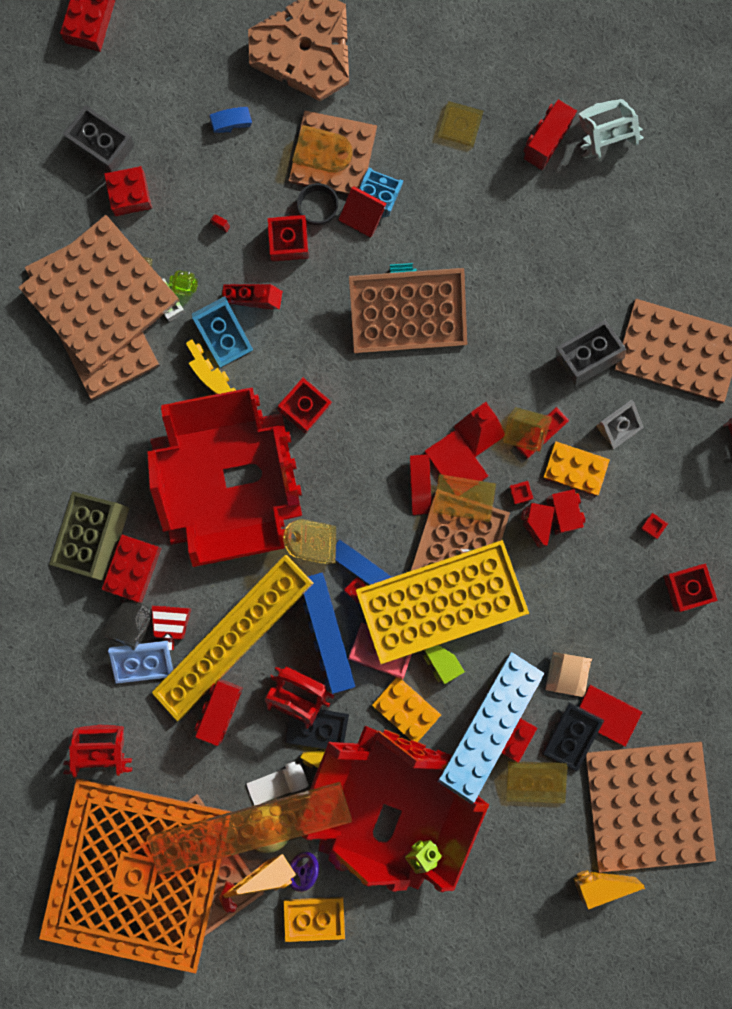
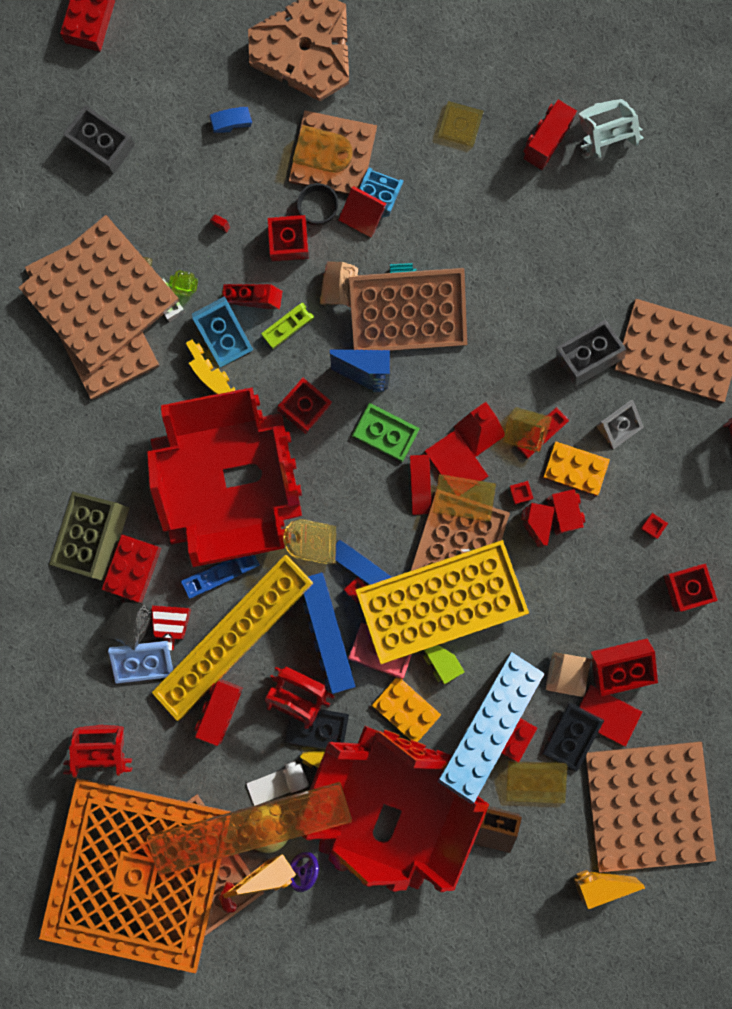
red brick [104,166,152,216] -> none
light orange plate [284,897,345,942] -> none
lime brick [405,840,442,874] -> none
none -> blue slope [181,555,260,599]
none -> lime plate [261,303,315,350]
none -> light nougat slope [320,262,358,307]
none -> blue slope [330,350,390,392]
none -> bright green tile [352,403,420,463]
none -> reddish brown slope [474,806,522,853]
none -> red brick [591,639,658,696]

